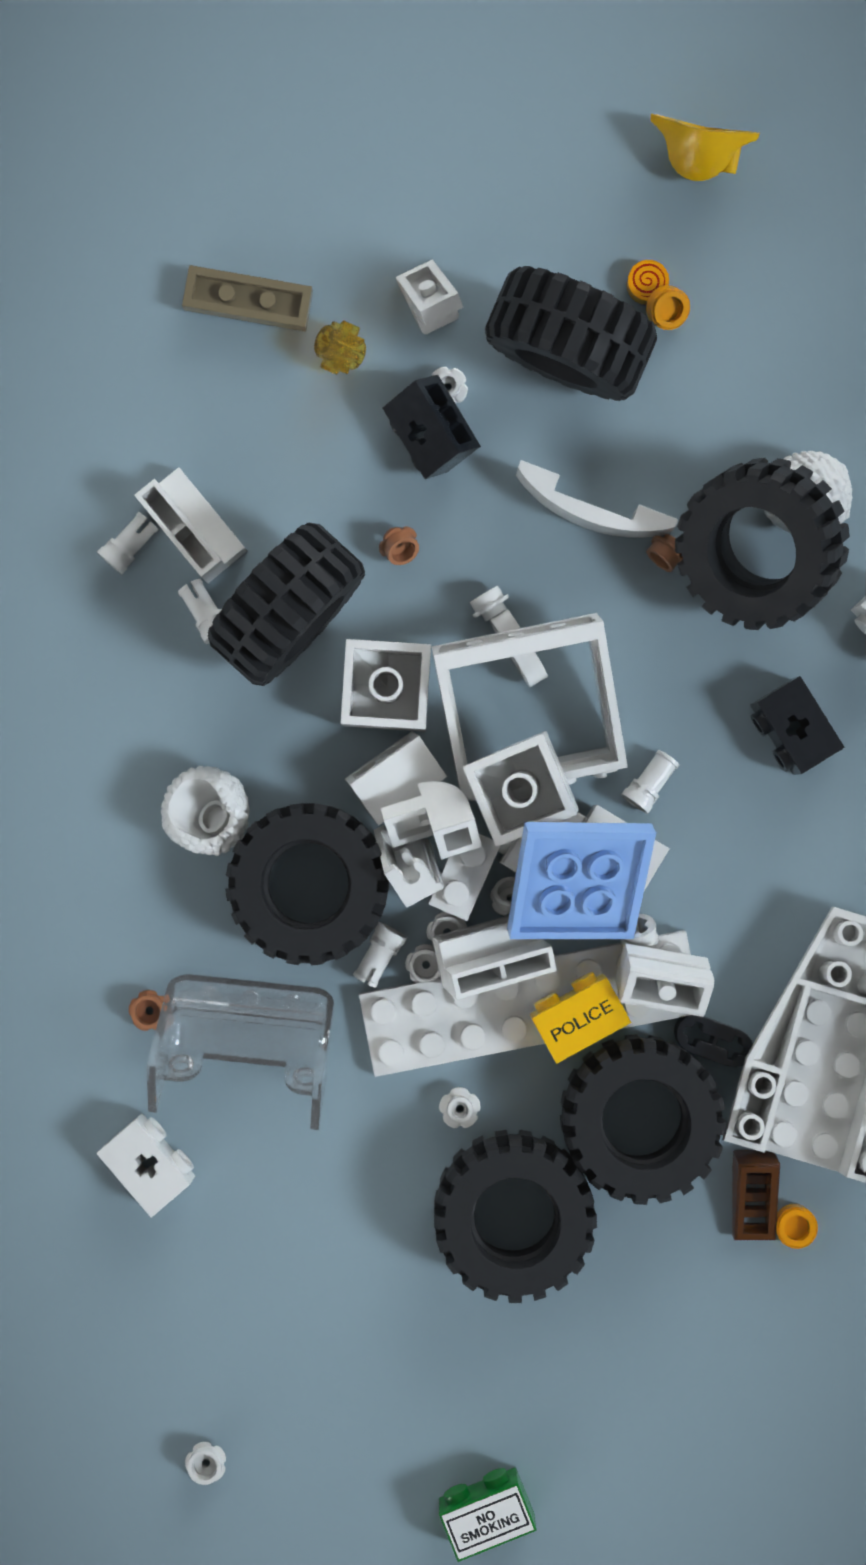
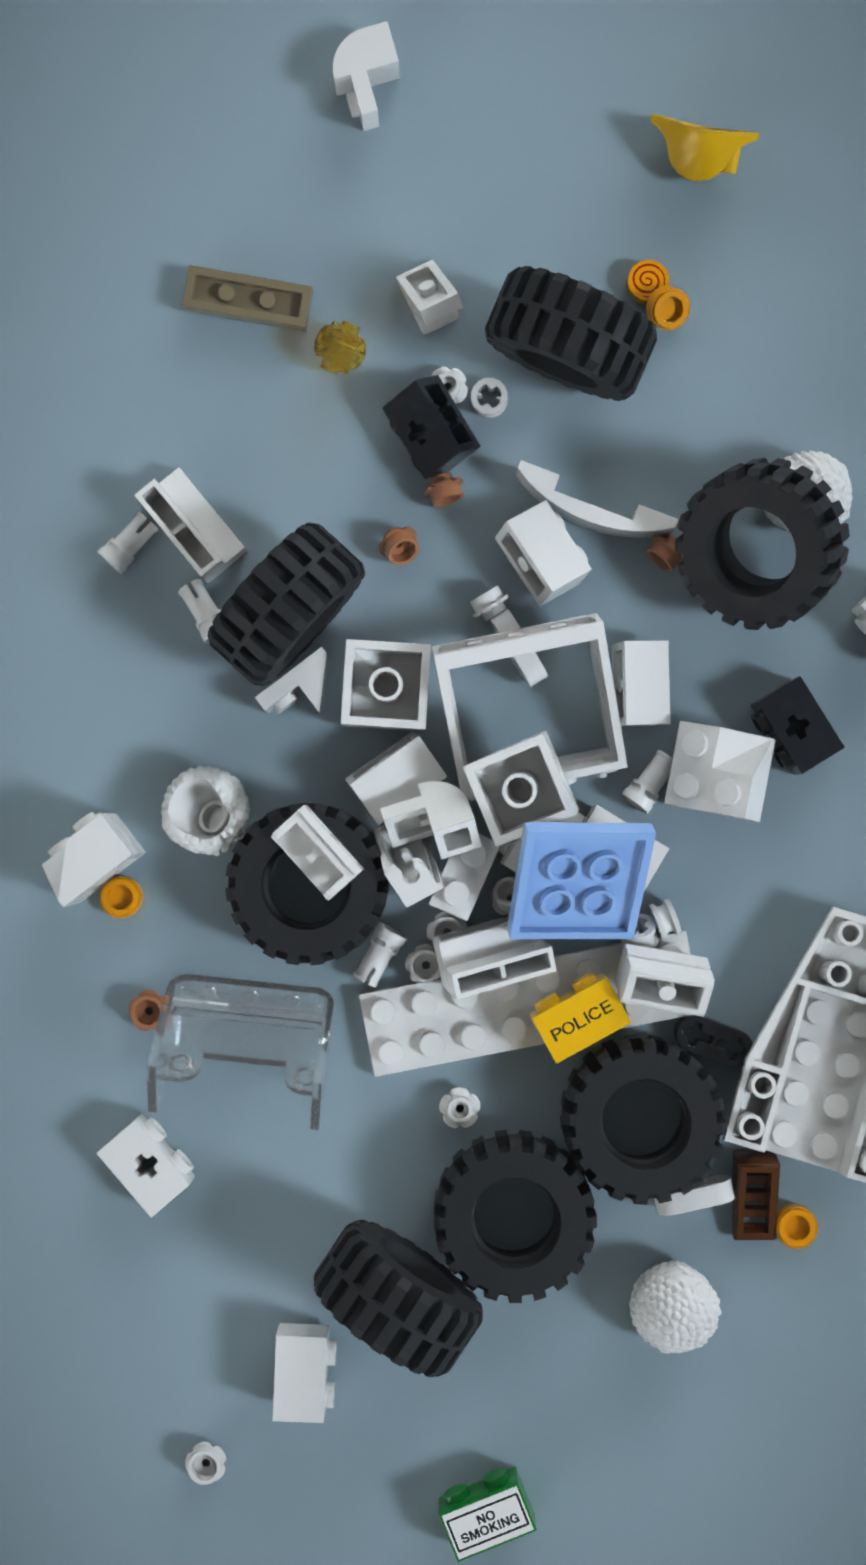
none -> white slope [42,812,146,907]
none -> light orange tile [100,876,144,918]
none -> white slope [255,647,329,714]
none -> white hinge [271,805,364,901]
none -> white brick [272,1323,337,1423]
none -> black tyre [314,1219,483,1377]
none -> white brick [333,21,400,131]
none -> nougat plate [424,472,464,508]
none -> white bush [471,378,508,418]
none -> white brick [495,500,592,607]
none -> white hinge [612,641,671,727]
none -> white hair [629,1260,722,1354]
none -> white bush [648,898,682,940]
none -> white beam [654,1175,735,1216]
none -> white slope [664,721,775,822]

